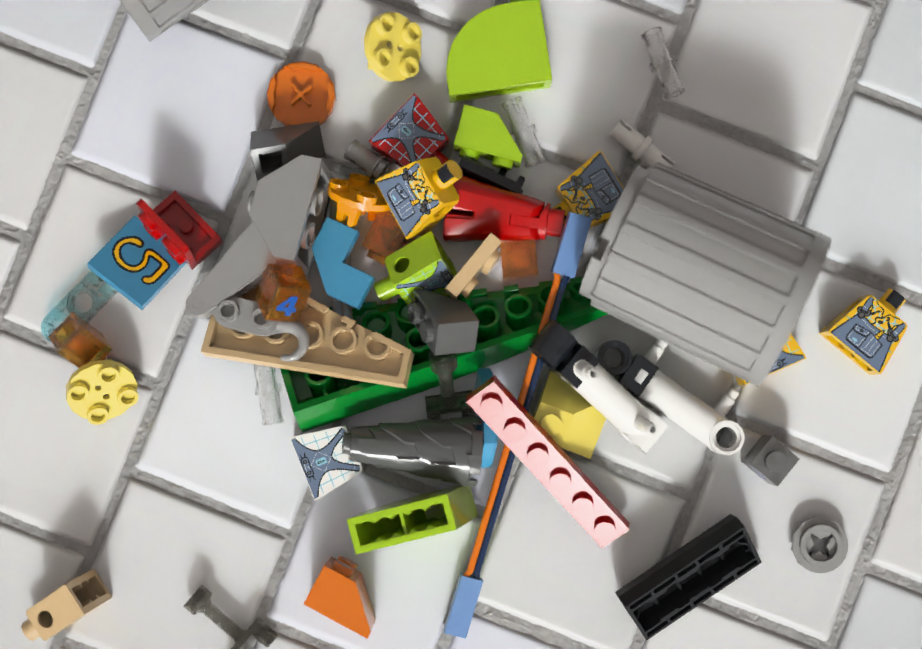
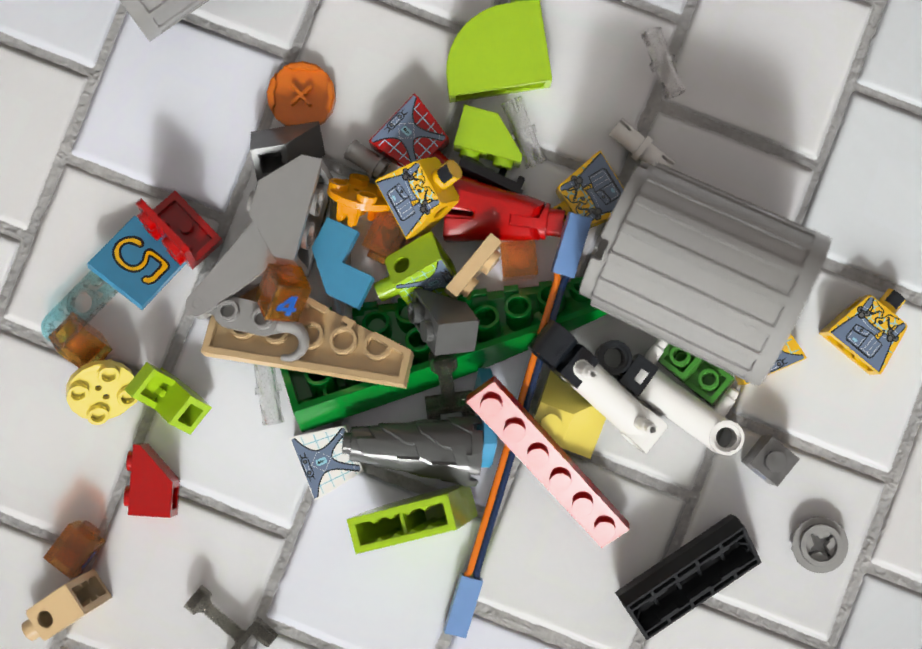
orange slope [304,555,375,639] -> none
light yellow plate [364,12,422,82] -> none
none -> clear orange brick [43,520,106,579]
none -> lime brick [124,362,212,435]
none -> red slope [124,443,180,518]
none -> bright green slope [658,344,735,407]

